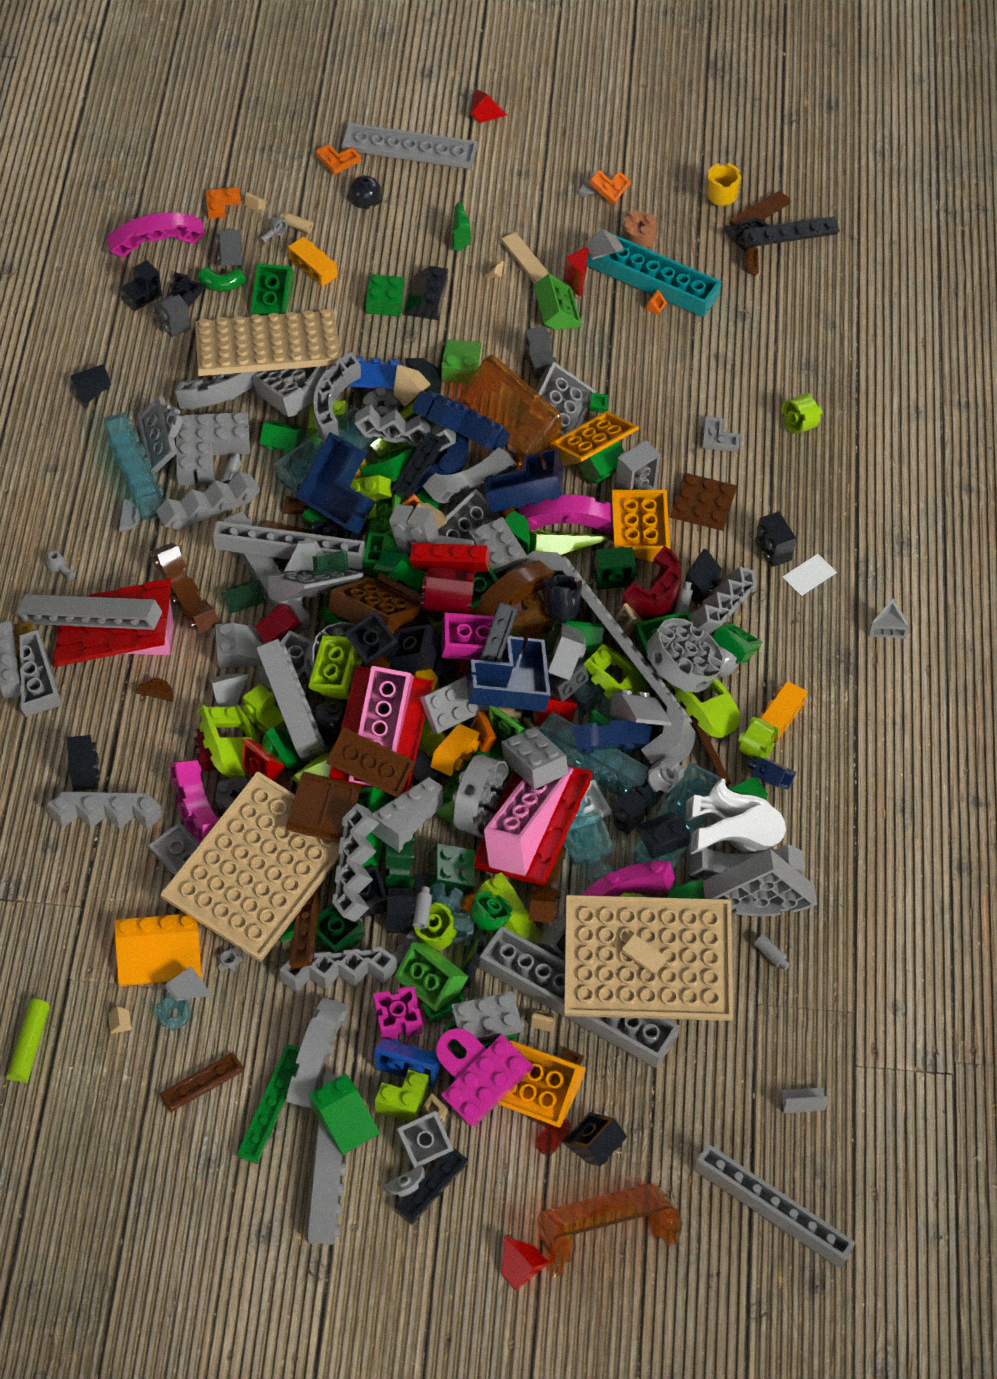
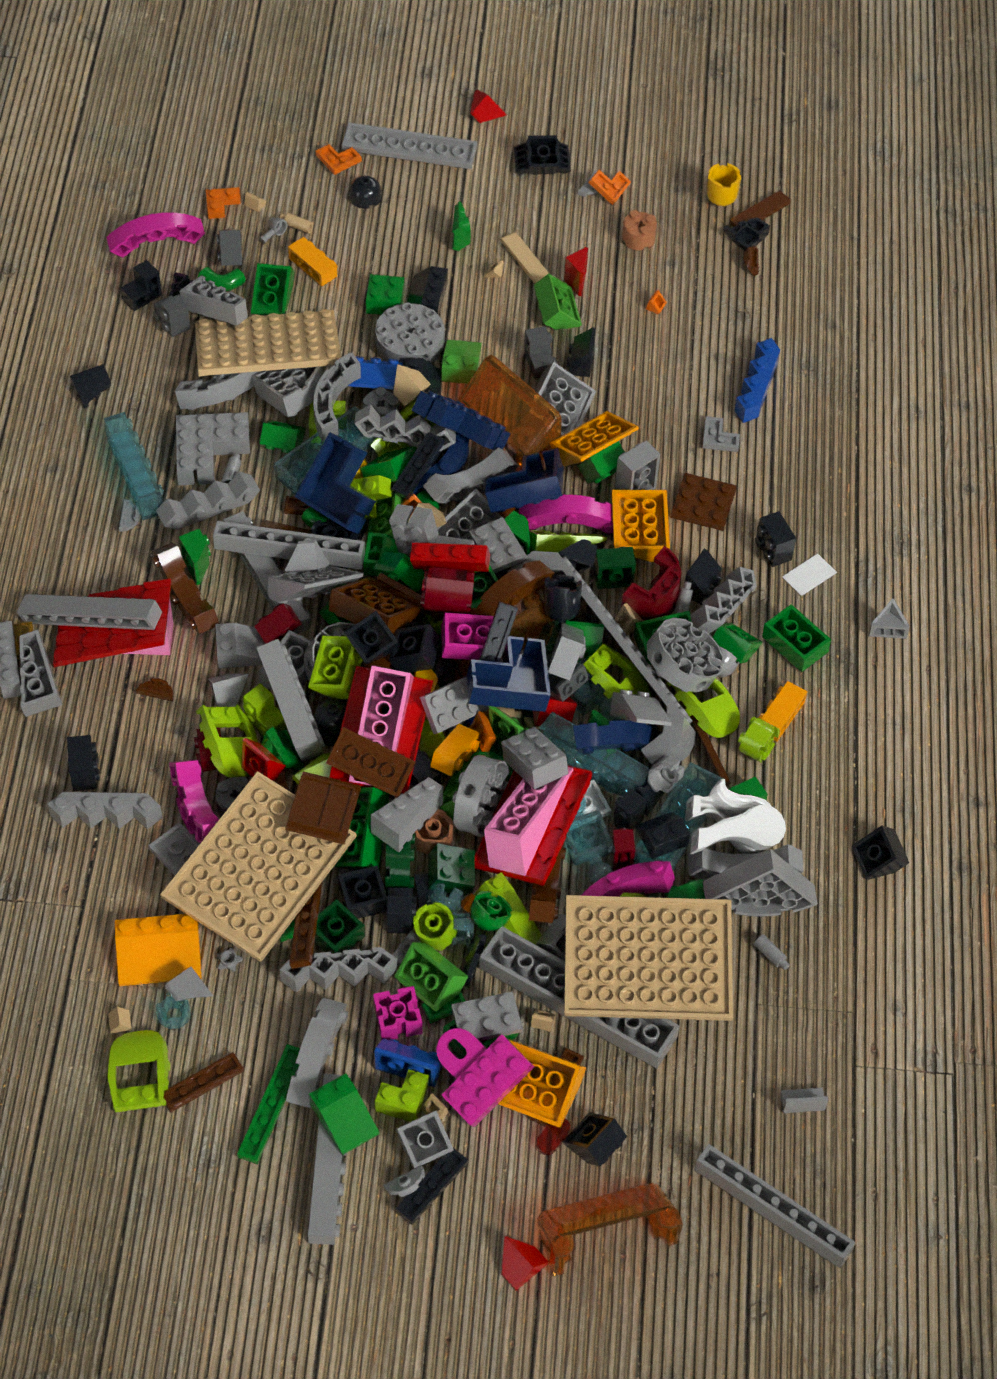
lime brick [6,999,50,1083] -> none
light grey bar [46,551,76,580] -> none
light grey plate [137,396,182,474] -> none
clear green panel [220,579,265,613] -> none
clear green panel [305,551,349,575] -> none
light grey brick [332,803,380,922] -> none
light grey cylinder [413,887,432,929] -> none
light grey slope [585,229,623,260] -> none
teal brick [587,229,722,317] -> none
green plate [589,392,608,413] -> none
tan tile [621,934,668,976] -> none
black plate [742,216,840,248] -> none
dark blue torso [747,757,797,790] -> none
lime brick [781,393,822,434] -> none
none -> lime slope [107,1030,170,1112]
none -> green slope [179,529,211,585]
none -> light grey wedge [180,275,248,325]
none -> light grey brick [375,302,445,366]
none -> nougat brick [415,809,453,854]
none -> black slope [514,135,571,175]
none -> black slope [558,539,597,574]
none -> black slope [566,327,596,377]
none -> dark red brick [611,828,635,871]
none -> blue brick [734,338,780,423]
none -> green brick [762,604,831,672]
none -> black slope [852,825,909,880]

